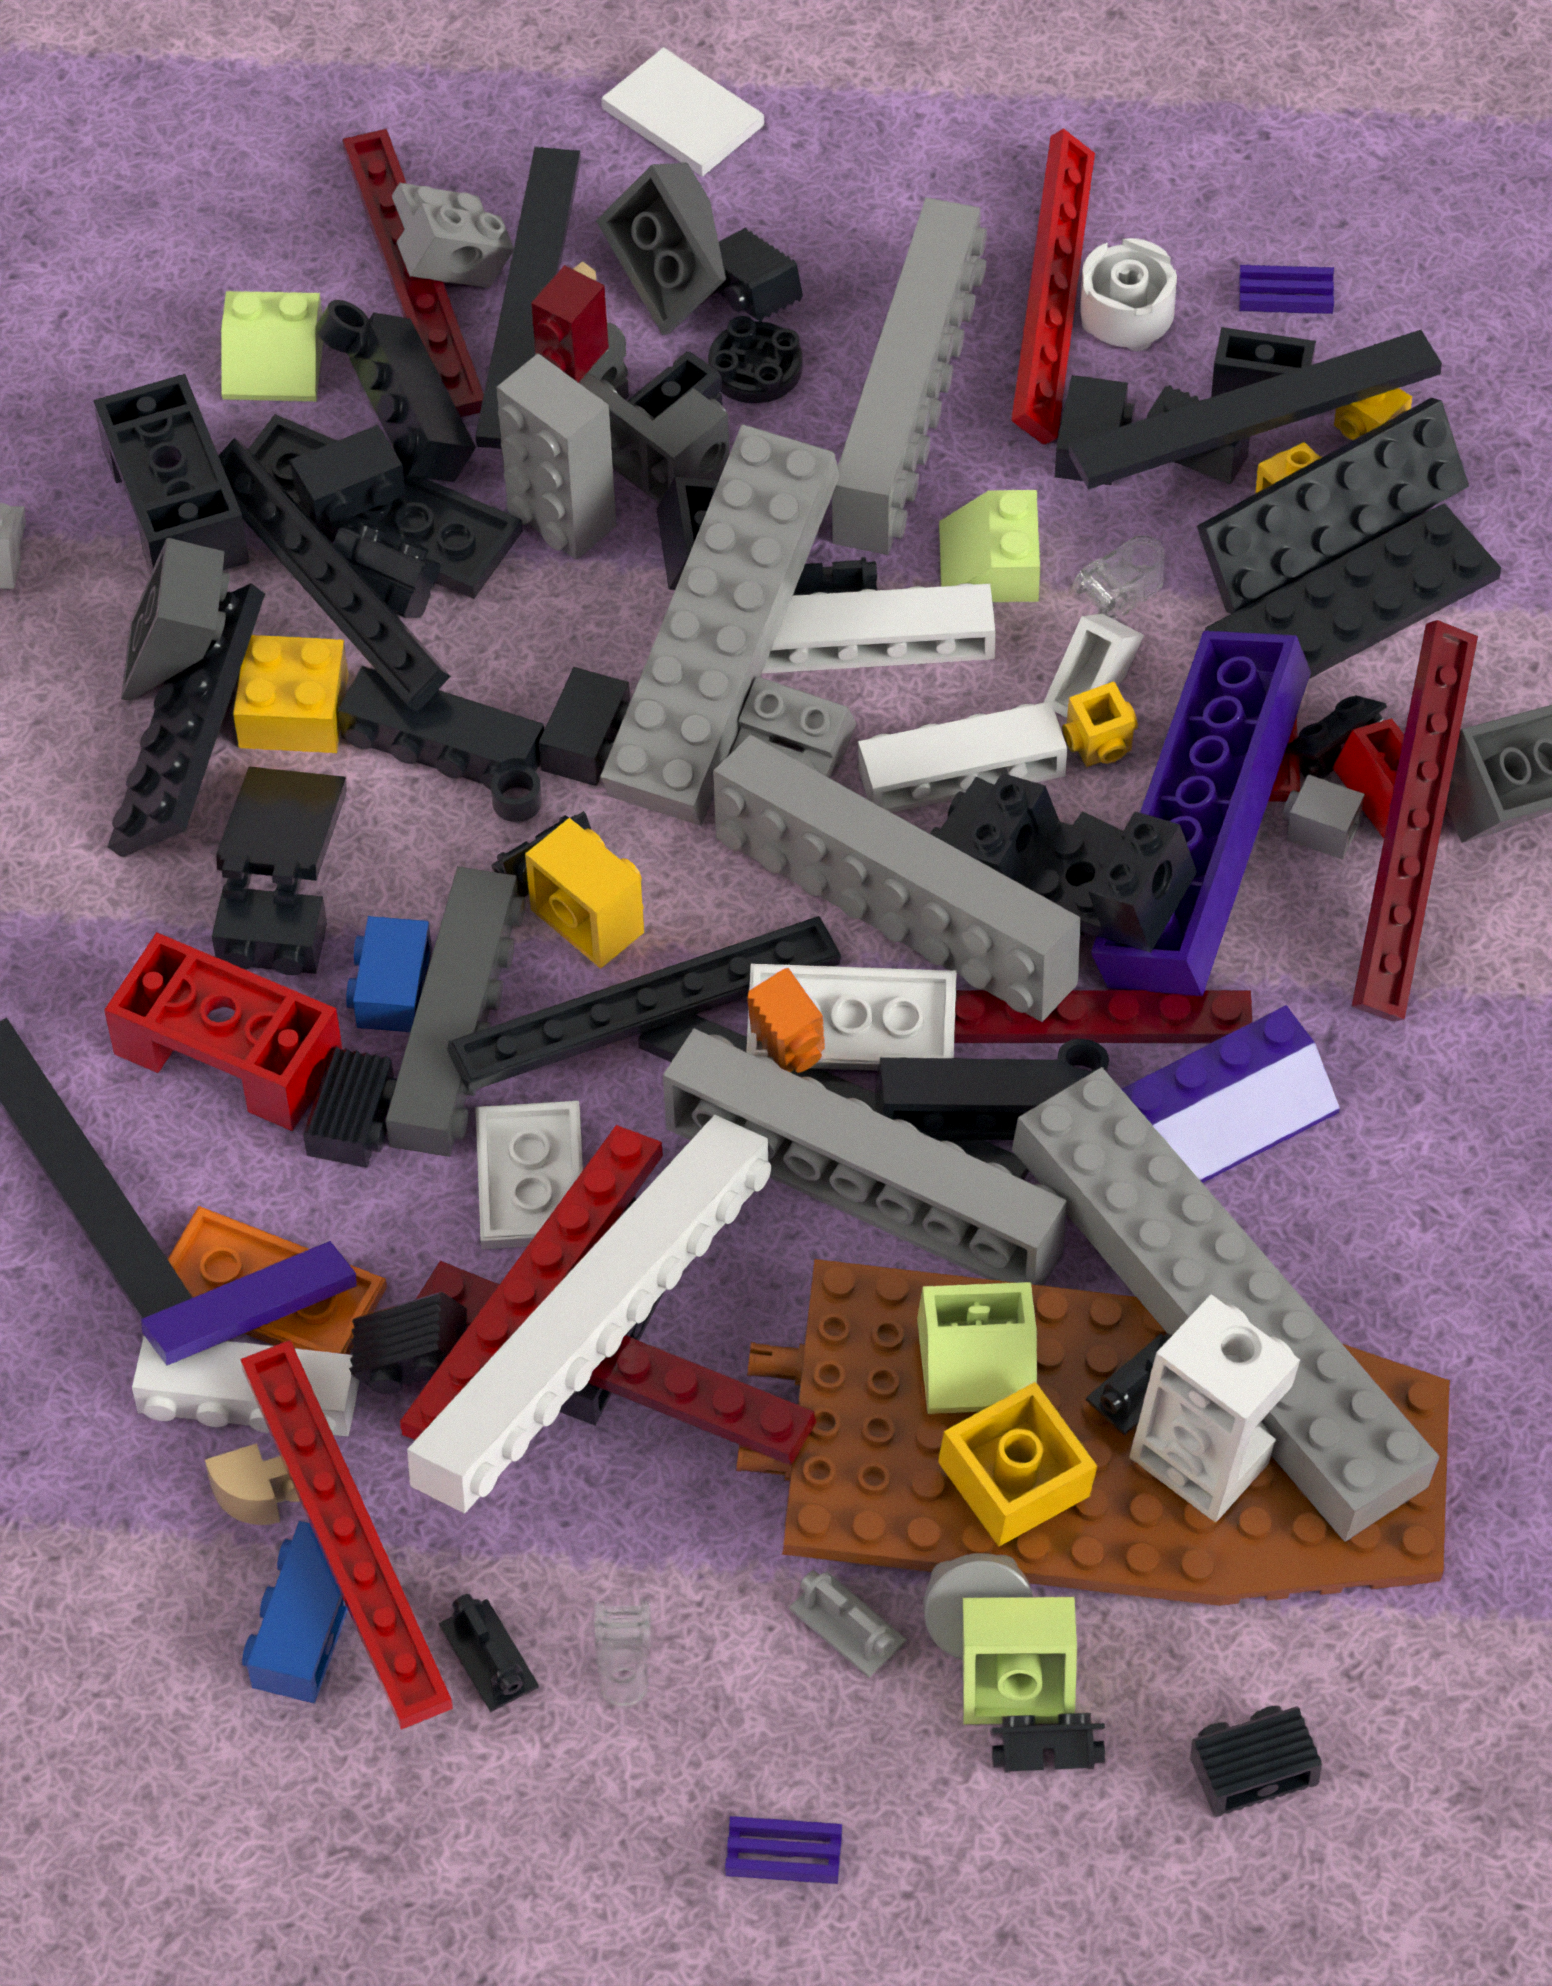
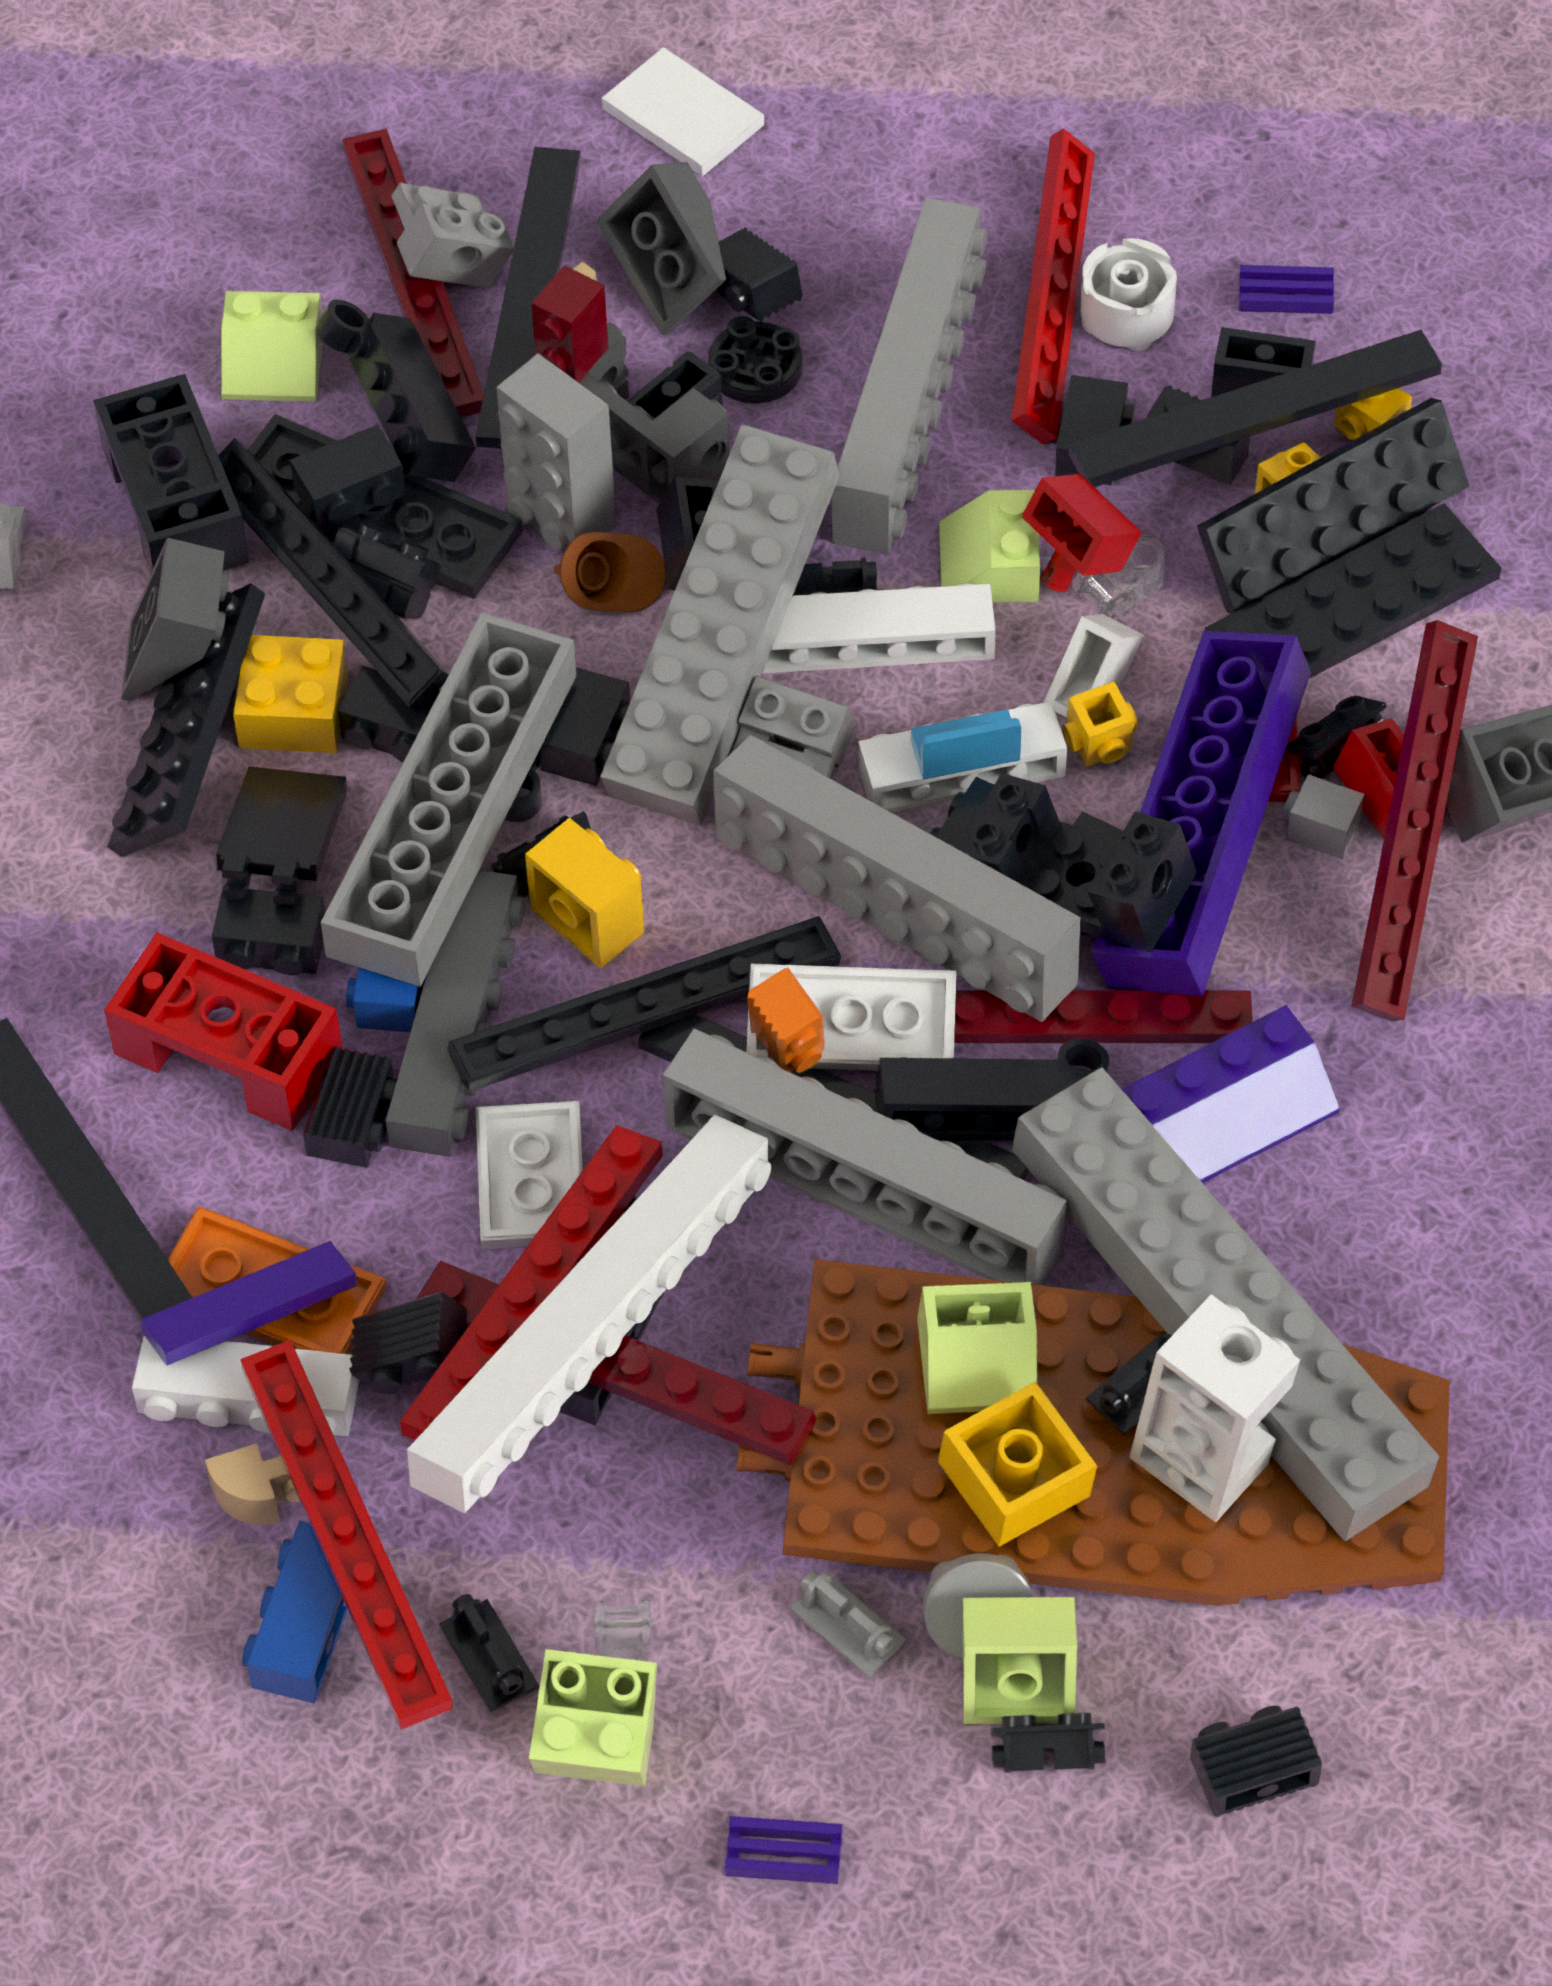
none -> light grey brick [321,612,577,987]
none -> yellowish green slope [529,1649,657,1786]
none -> dark orange piece [554,532,666,612]
none -> dark azure panel [911,709,1021,780]
none -> red brick [1021,474,1142,592]

